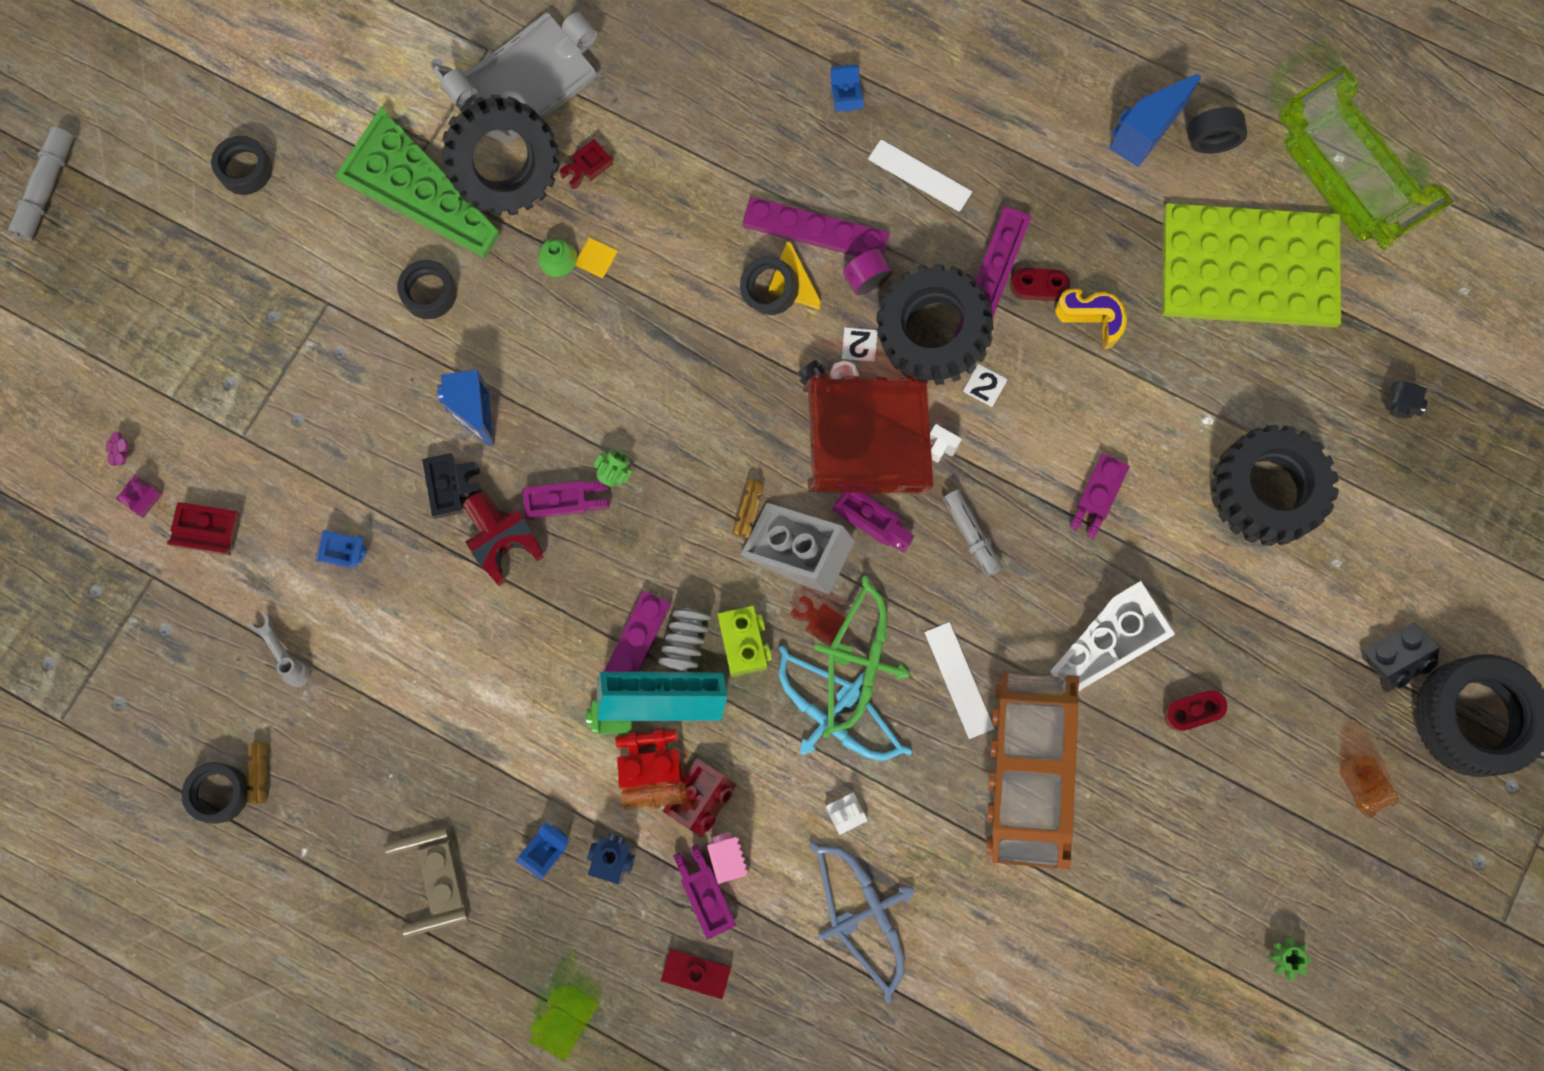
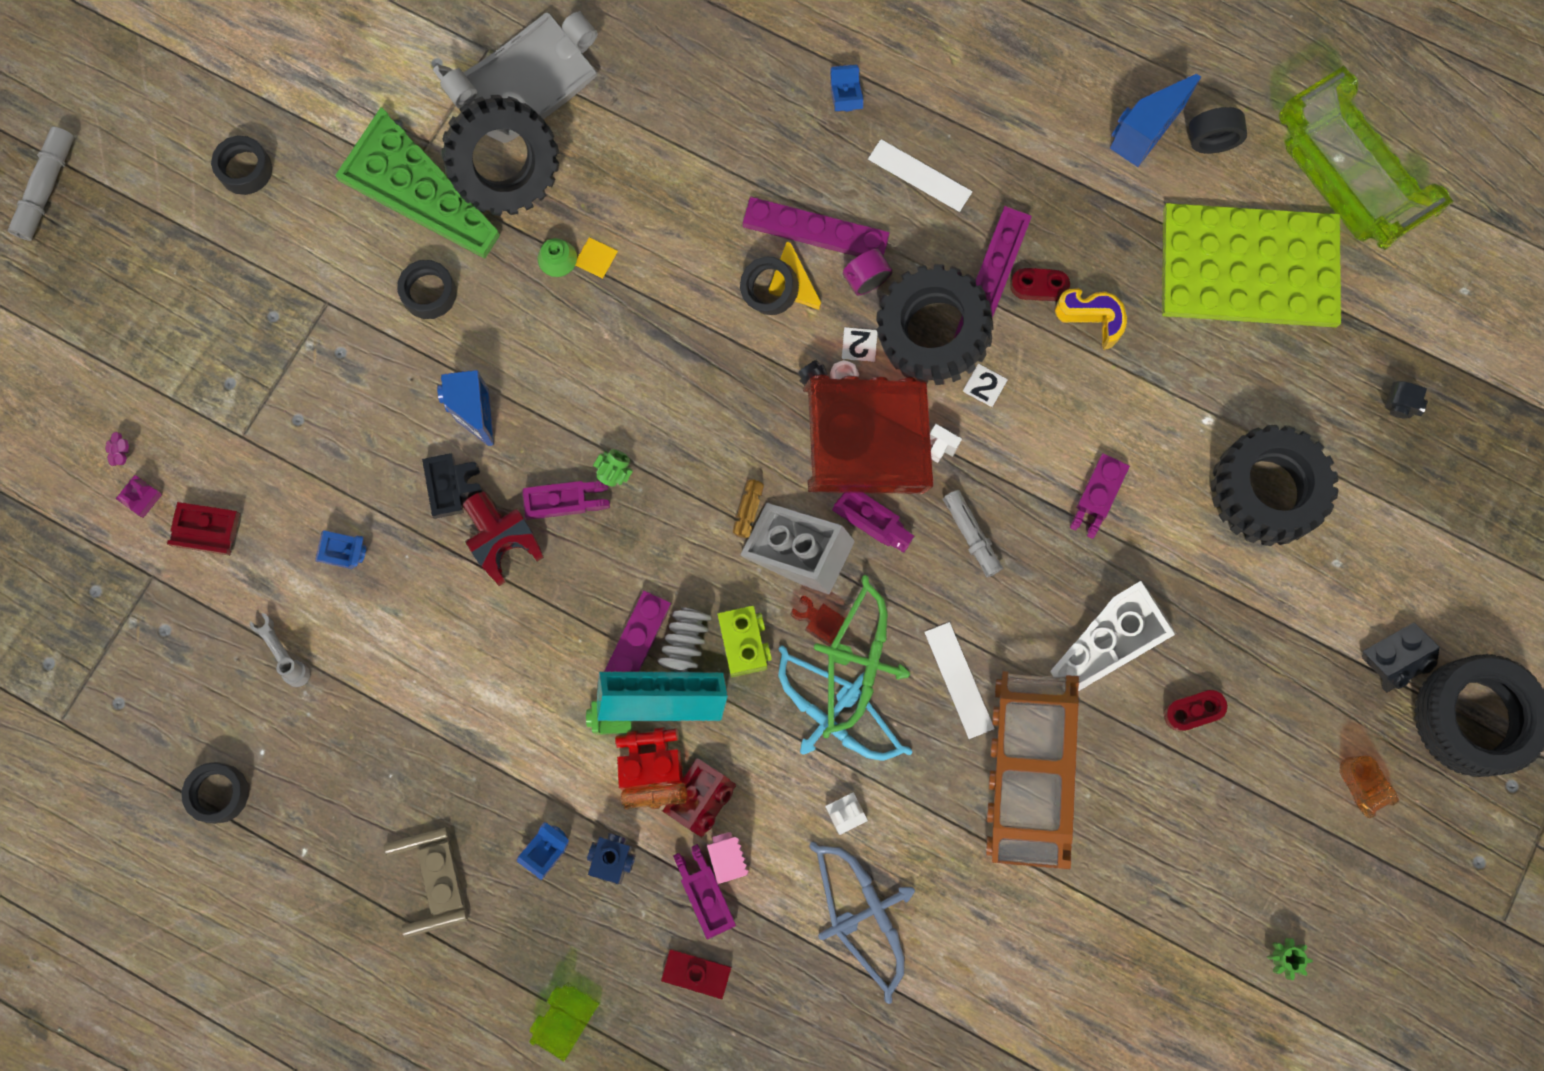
pearl gold axle [247,742,268,804] -> none
dark red plate [559,139,613,190] -> none

